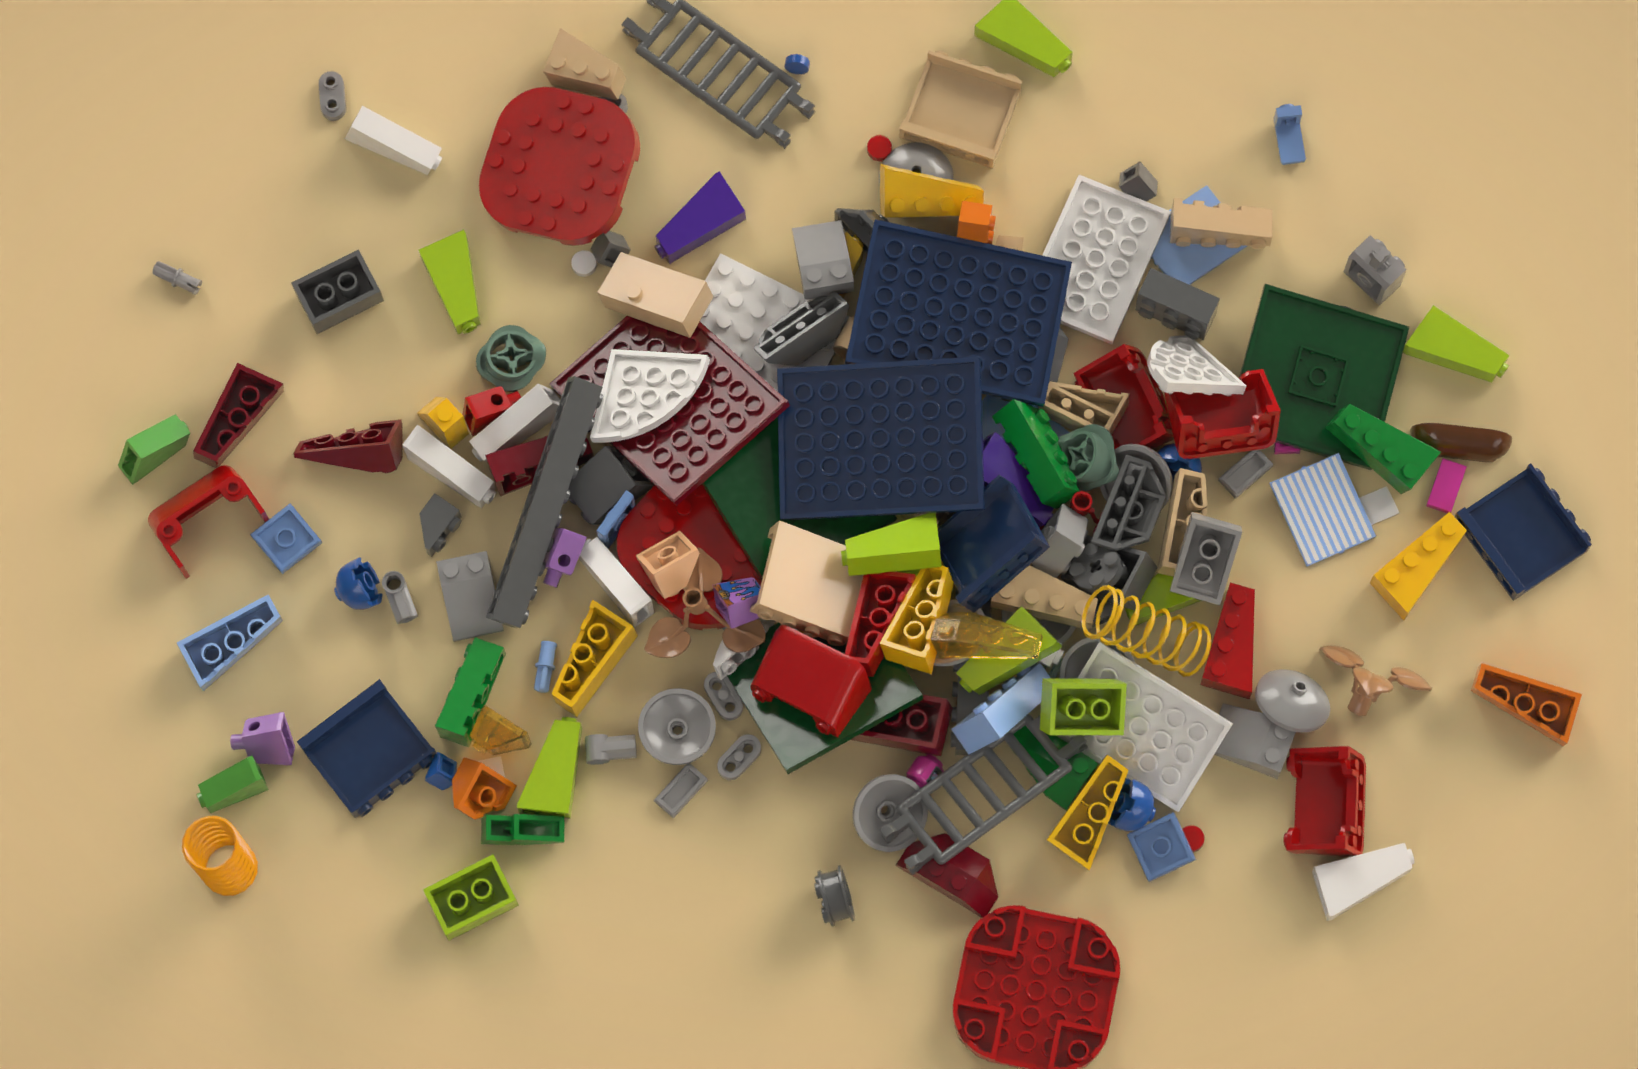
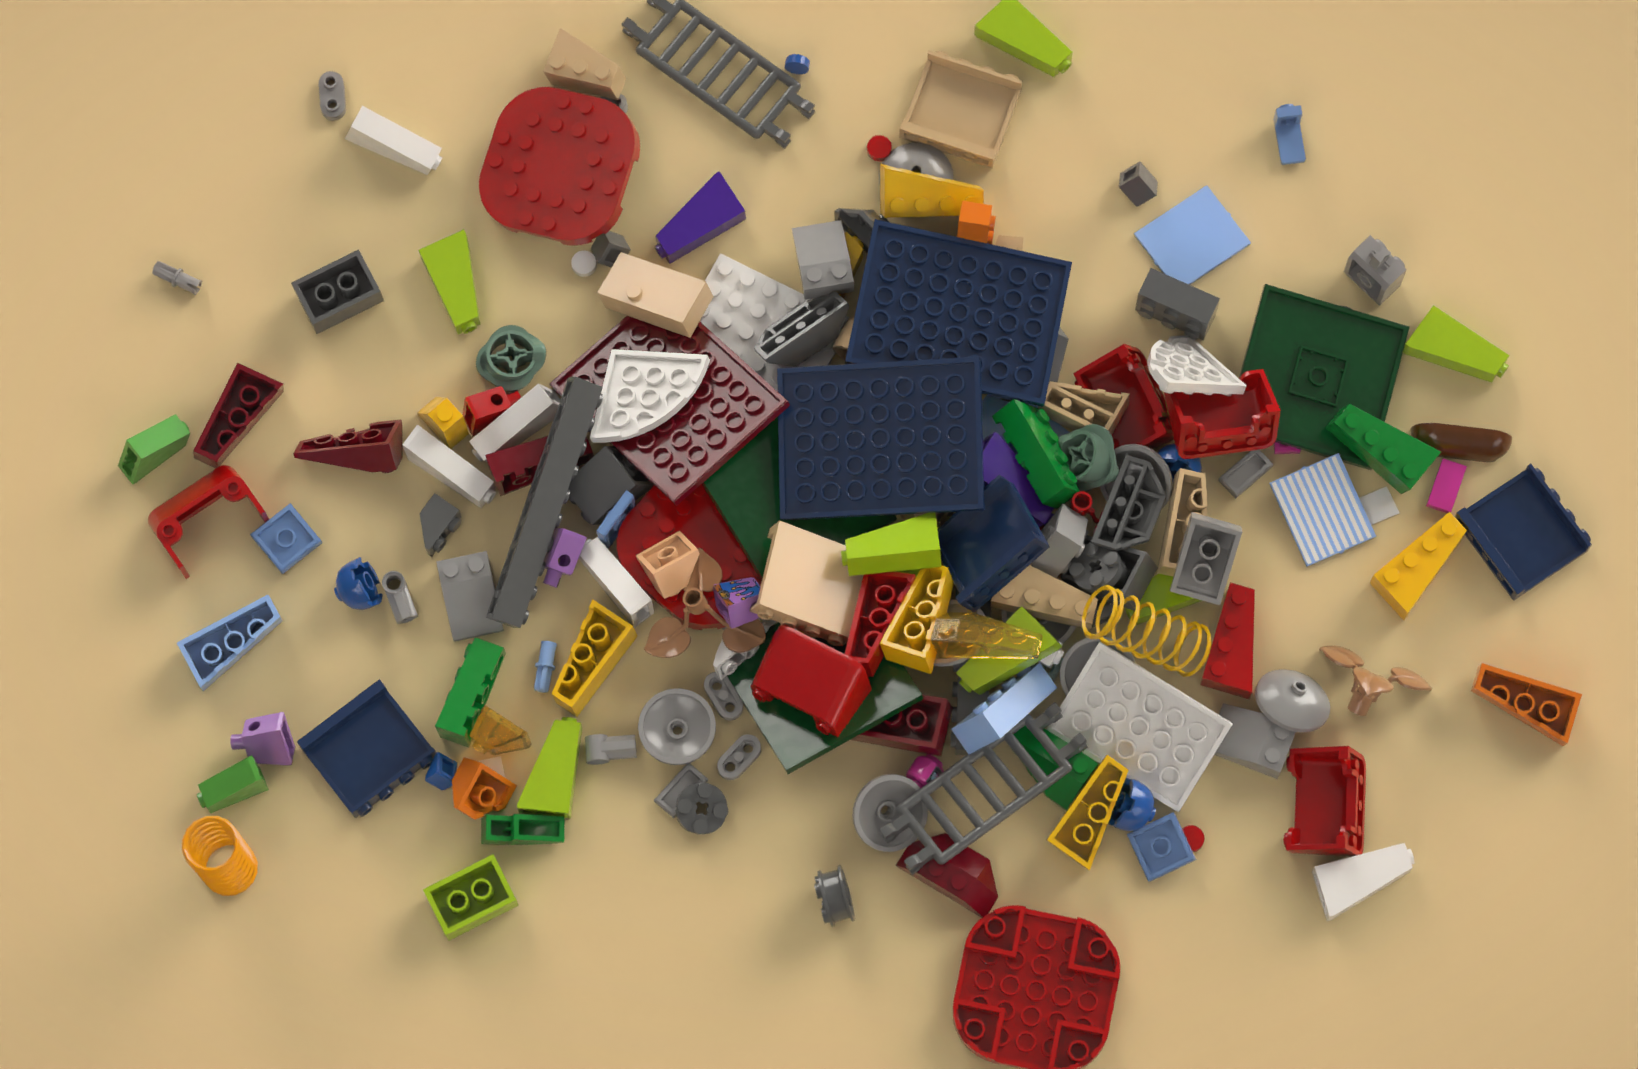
lime brick [1040,678,1127,735] -> none
white plate [1042,175,1171,345] -> none
tan wedge [1170,198,1272,249] -> none
none -> dark grey plate [675,783,728,834]

